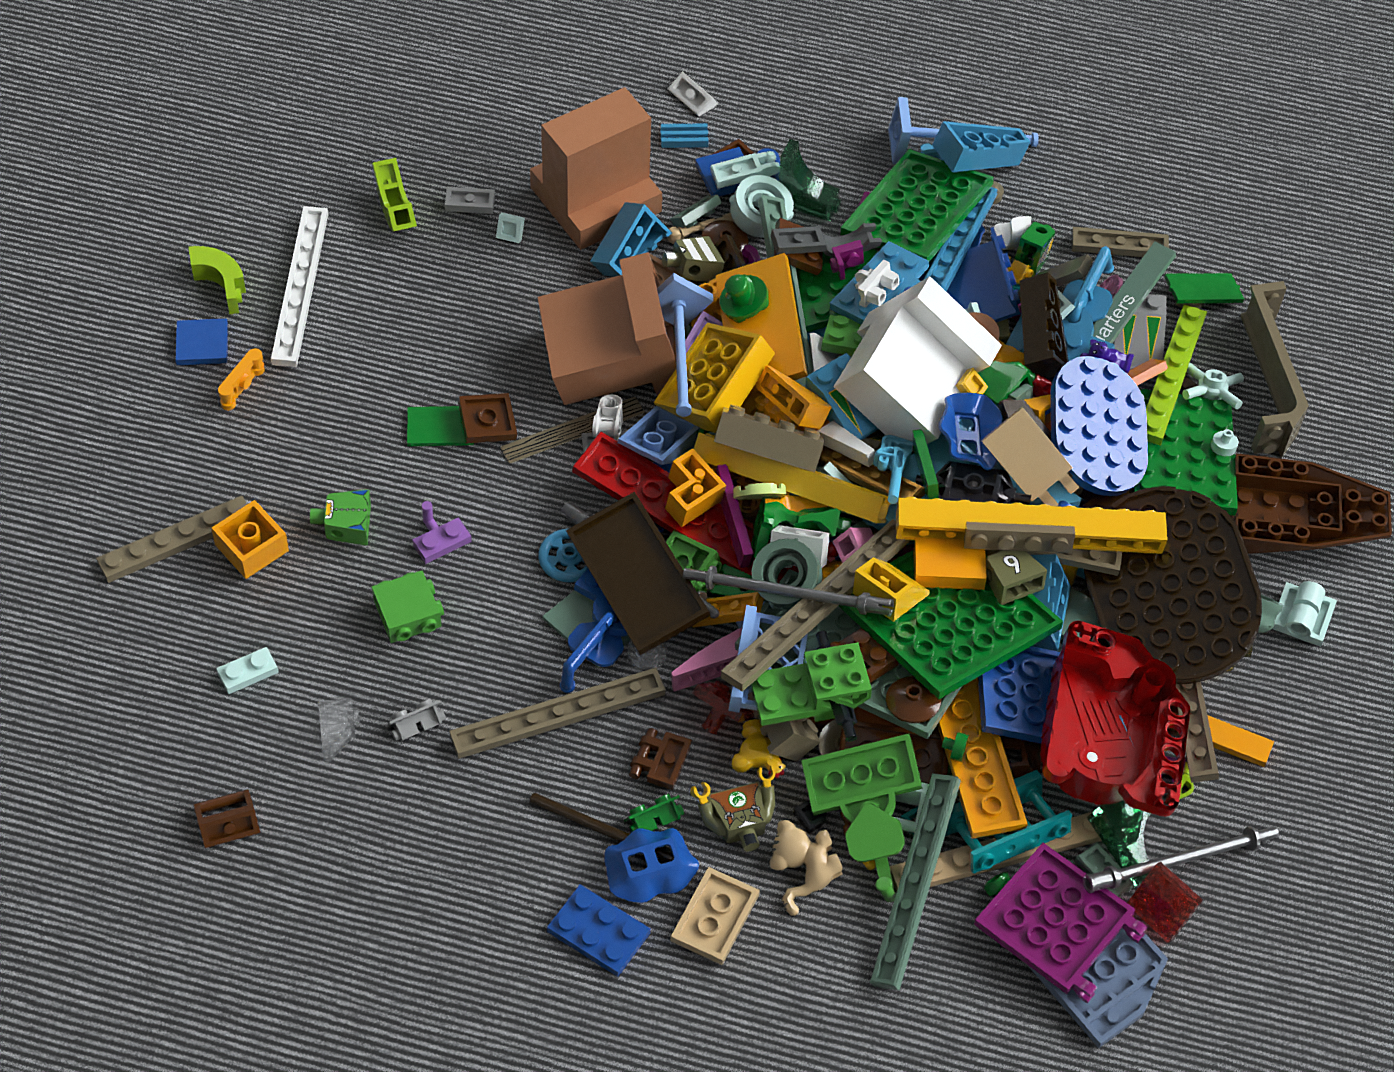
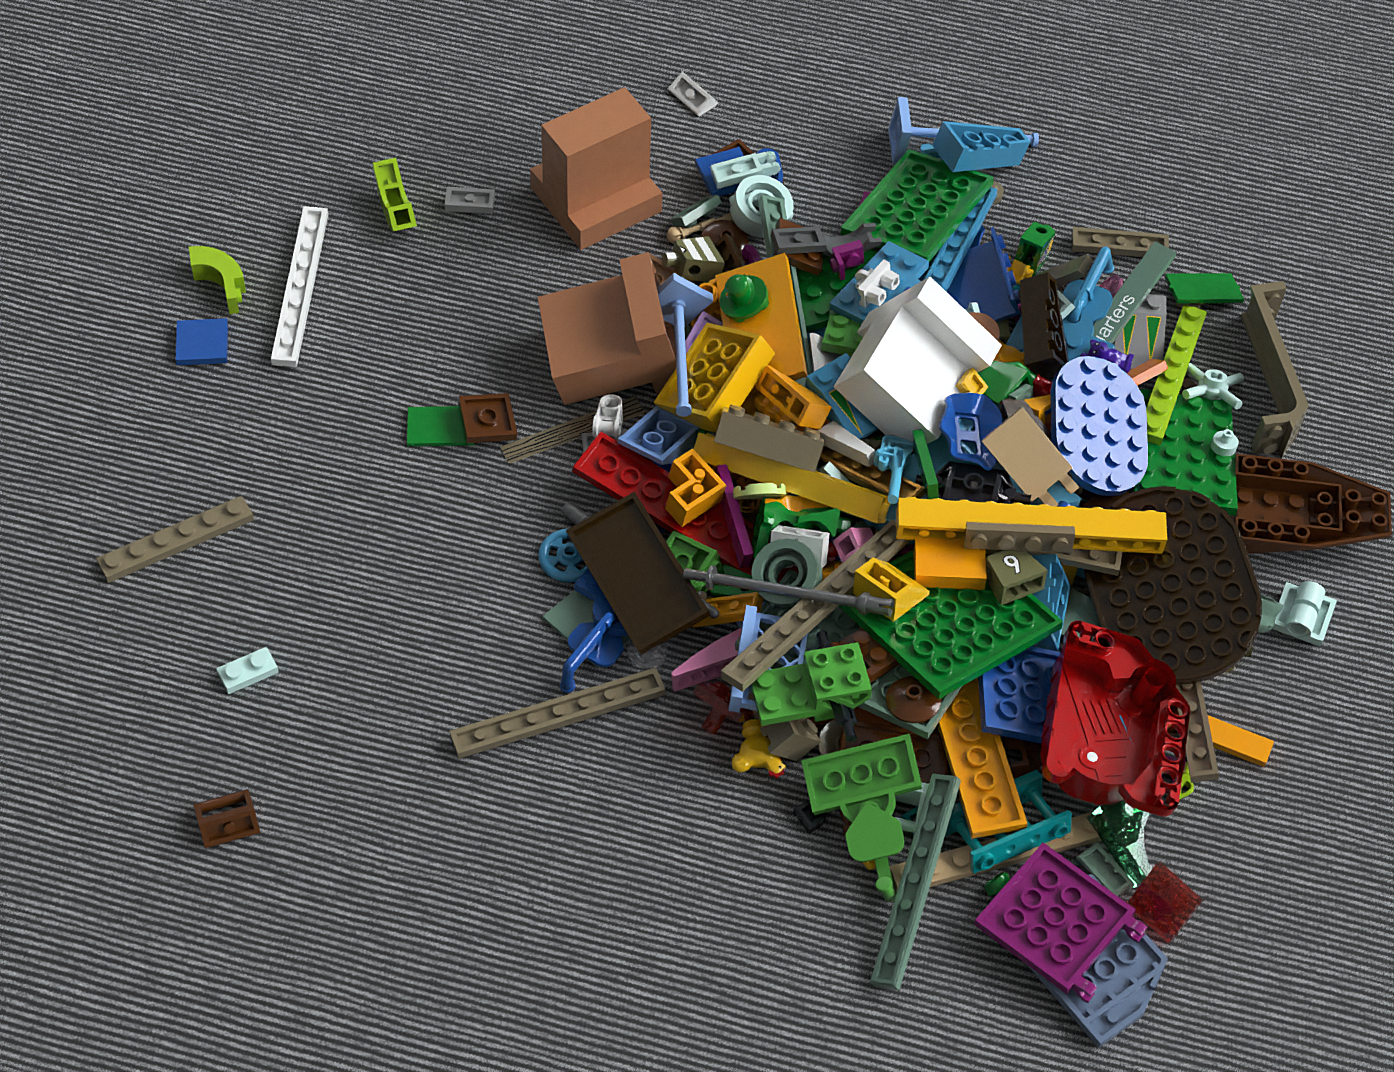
light orange brick [211,500,289,579] -> none
light orange plate [218,349,265,411] -> none
bright green torso [310,489,371,545] -> none
clear slope [318,698,360,763] -> none
bright green brick [372,570,444,643] -> none
light grey hinge [387,699,446,741] -> none
medium lavender plate [413,501,472,564] -> none
light aqua tile [496,213,525,243] -> none
dark brown bar [530,792,674,863] -> none
blue plate [547,884,651,977] -> none
dark azure wedge [590,202,672,277] -> none
blue piece [604,828,699,903] -> none
green hinge [624,794,684,833] -> none
reddish brown plate [629,728,692,790] -> none
dark azure tile [660,123,708,148] -> none
tan plate [671,867,760,965] -> none
torso [690,766,776,852] -> none
tan animal [770,820,843,916] -> none
clear green arch [779,139,842,221] -> none
green tile [942,732,969,762] -> none
white helmet [994,216,1031,250] -> none
flat silver bar [1083,826,1279,893] -> none

